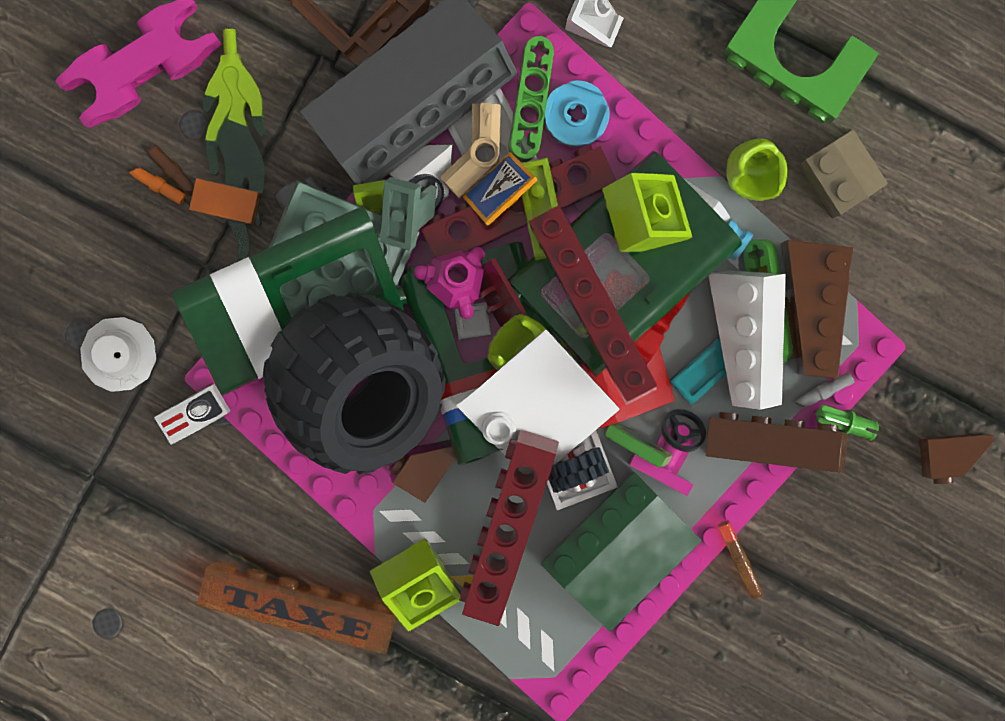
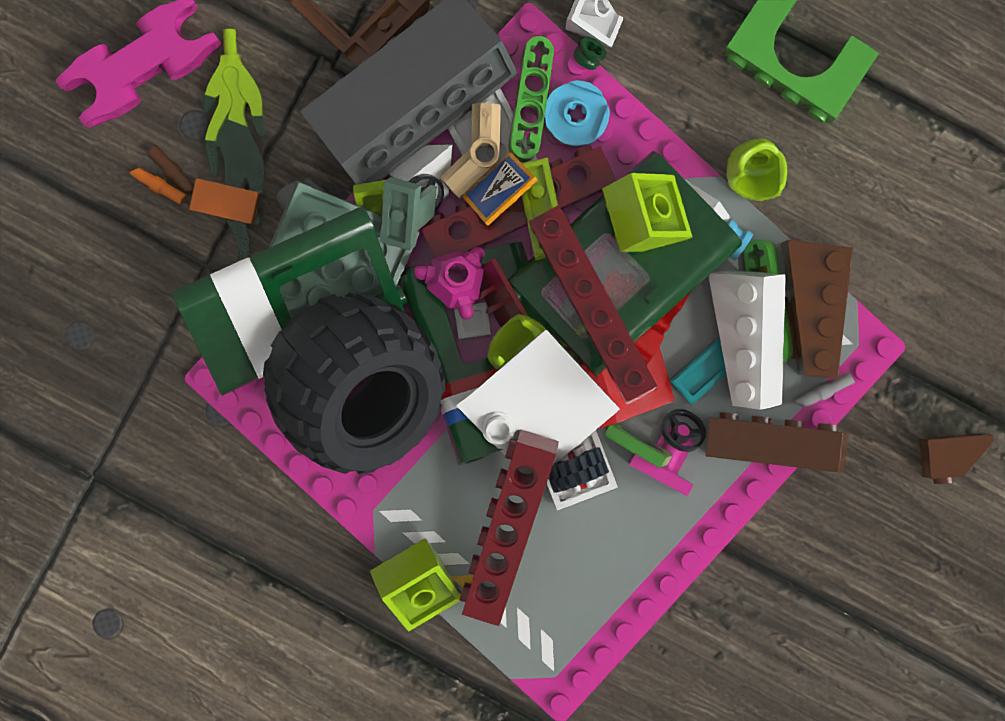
white hat [80,317,156,392] -> none
slope [154,384,231,445] -> none
clear orange brick [197,560,397,654] -> none
reddish brown slope [389,439,456,503] -> none
dark green slope [541,471,702,631] -> none
clear orange piece [718,520,763,599] -> none
dark tan slope [798,129,888,219] -> none
bright green axle [815,405,879,441] -> none
none -> dark green bush [573,37,606,70]

